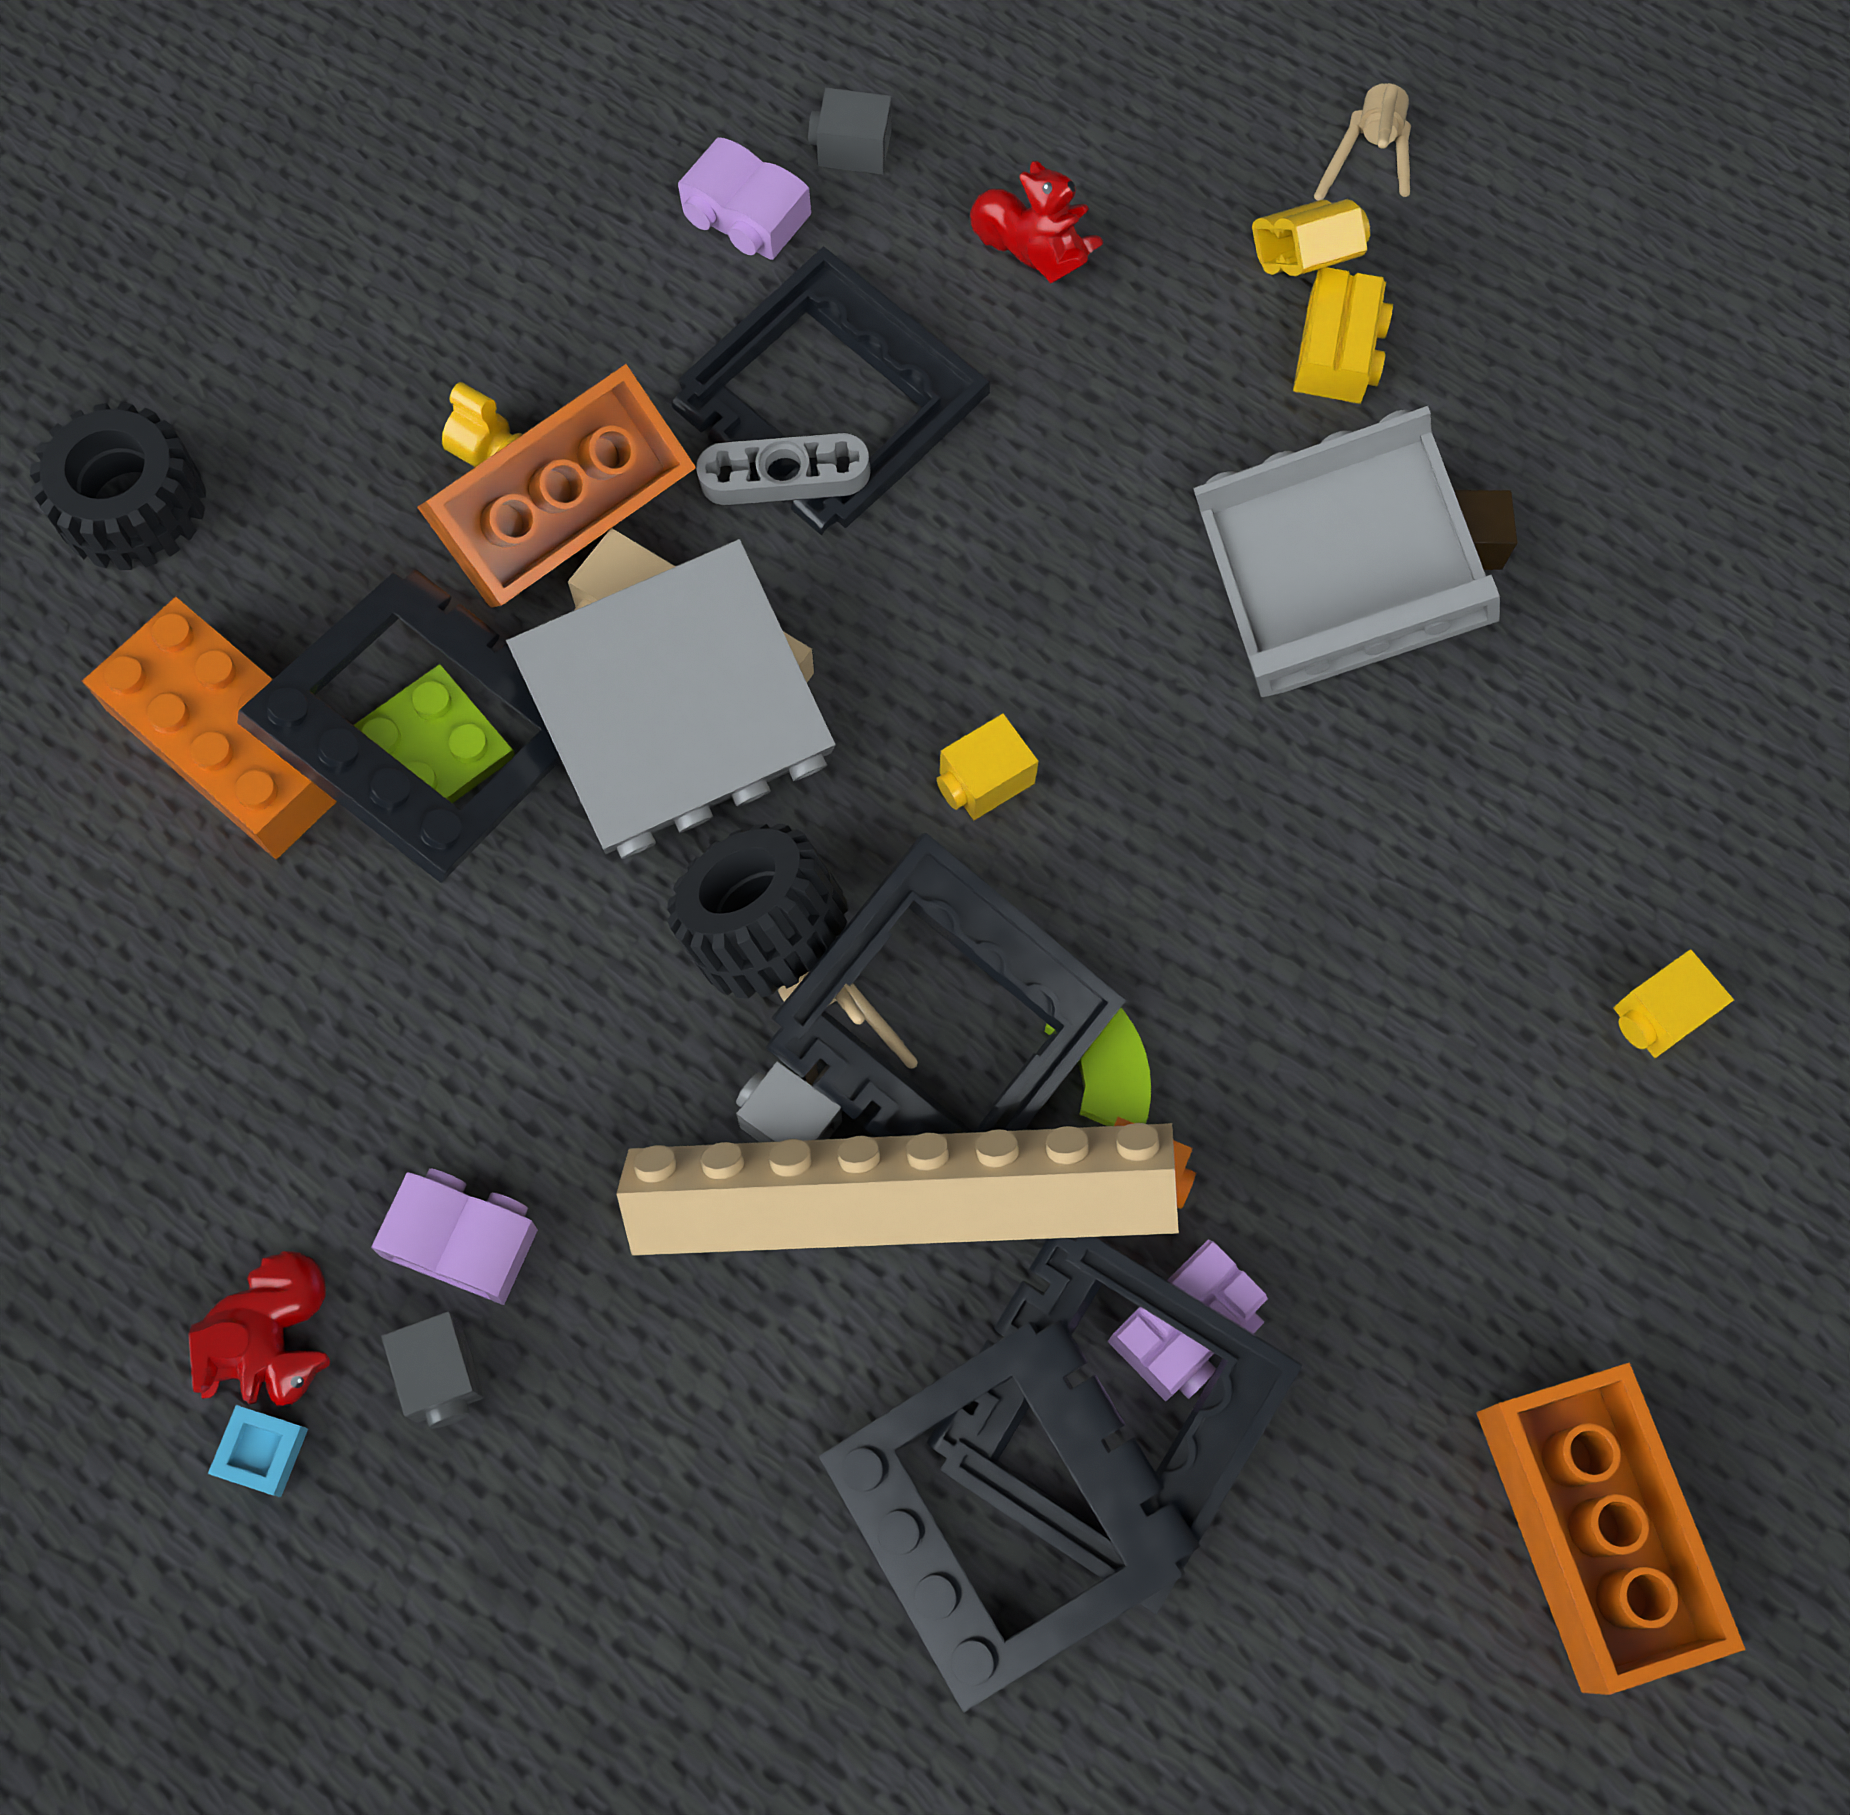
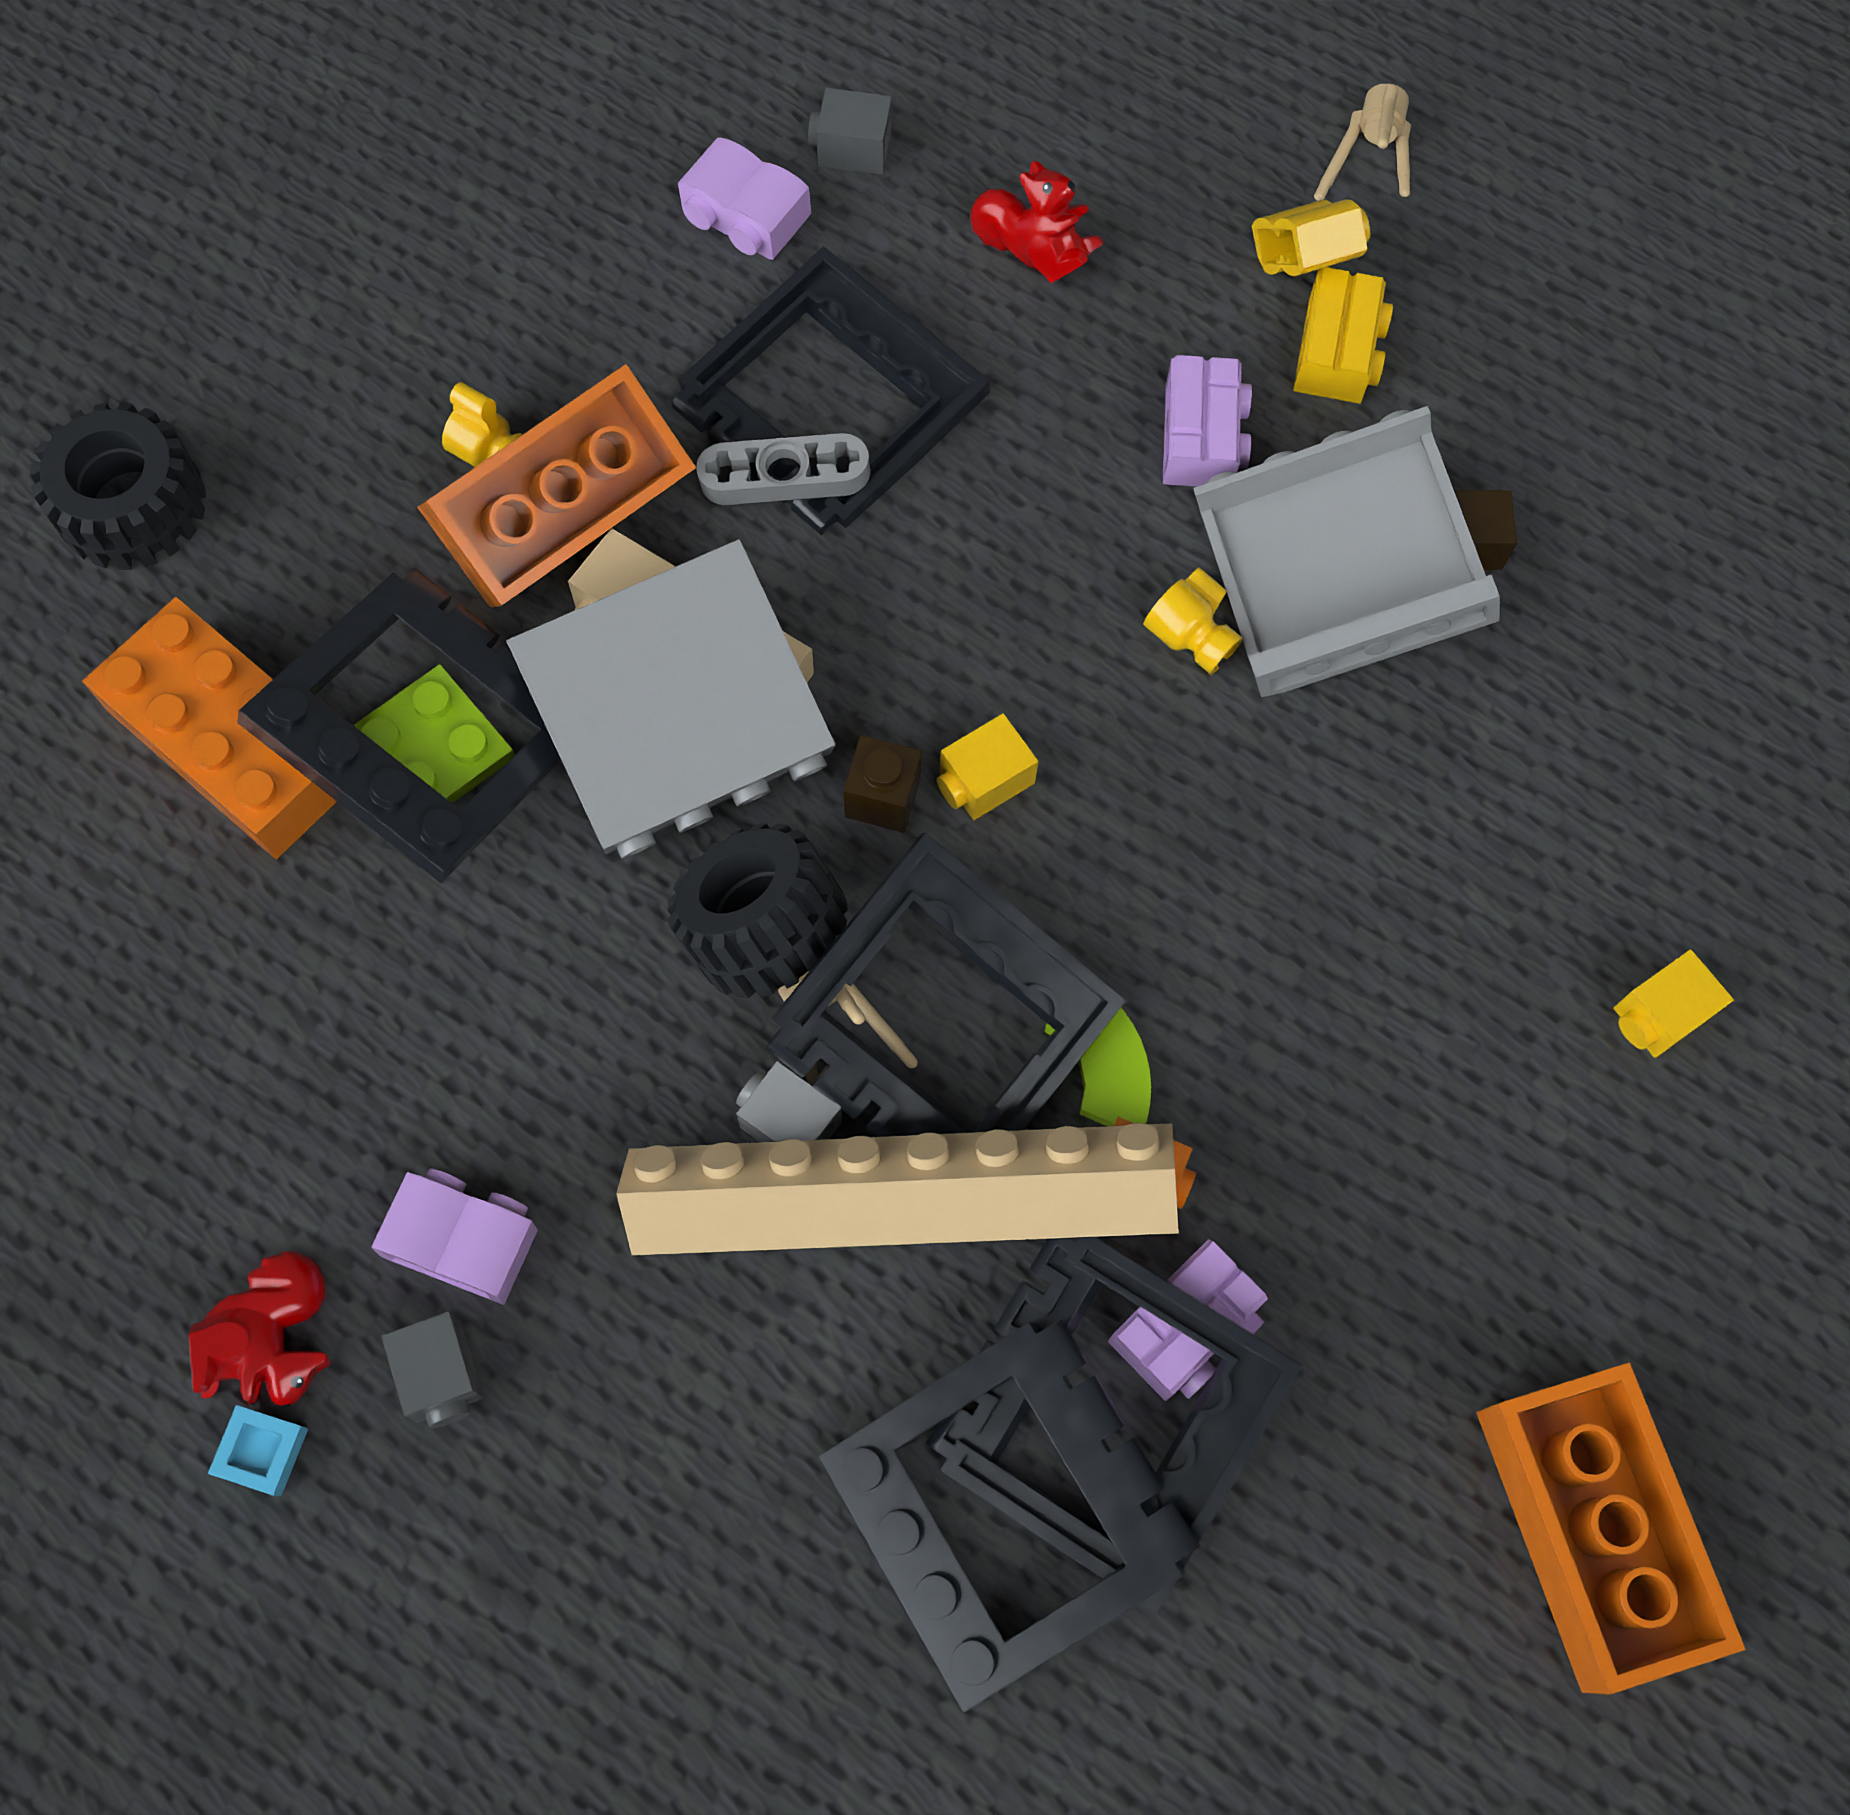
none -> dark brown brick [843,735,922,833]
none -> yellow piece [1143,567,1243,675]
none -> lavender brick [1163,355,1252,486]

